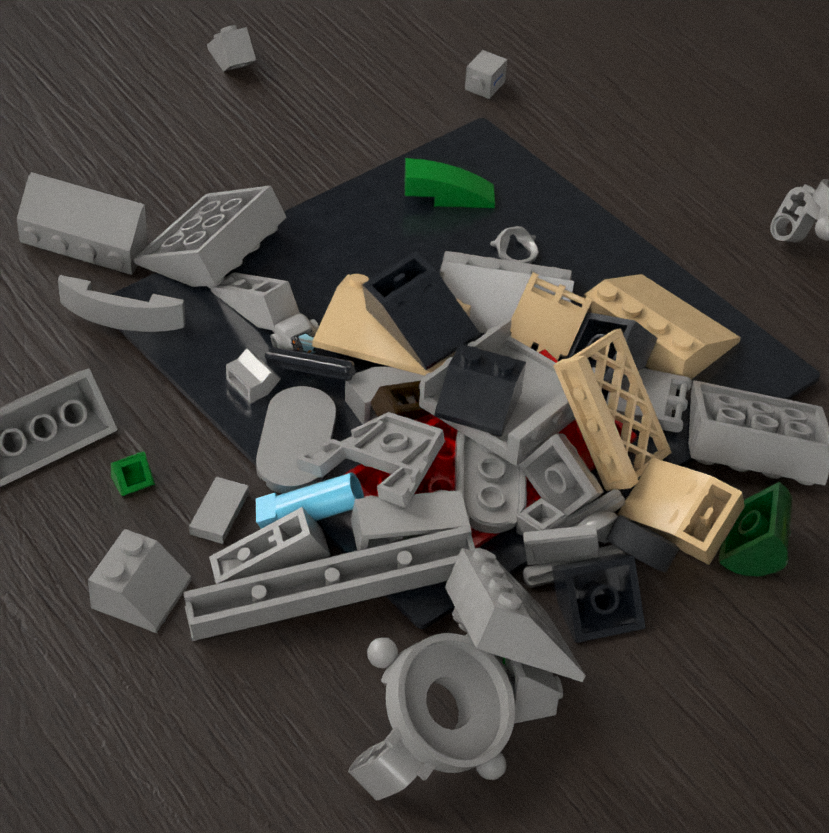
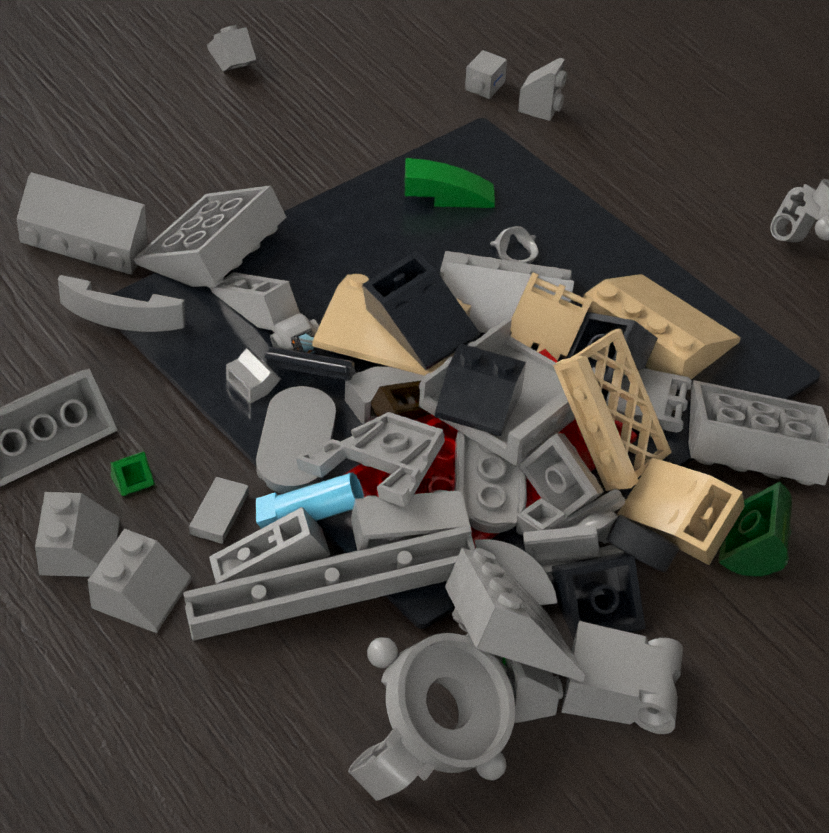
none -> light grey slope [35,492,120,577]
none -> light grey tile [475,539,557,605]
none -> light grey slope [518,58,567,121]
none -> light grey piece [562,621,683,734]

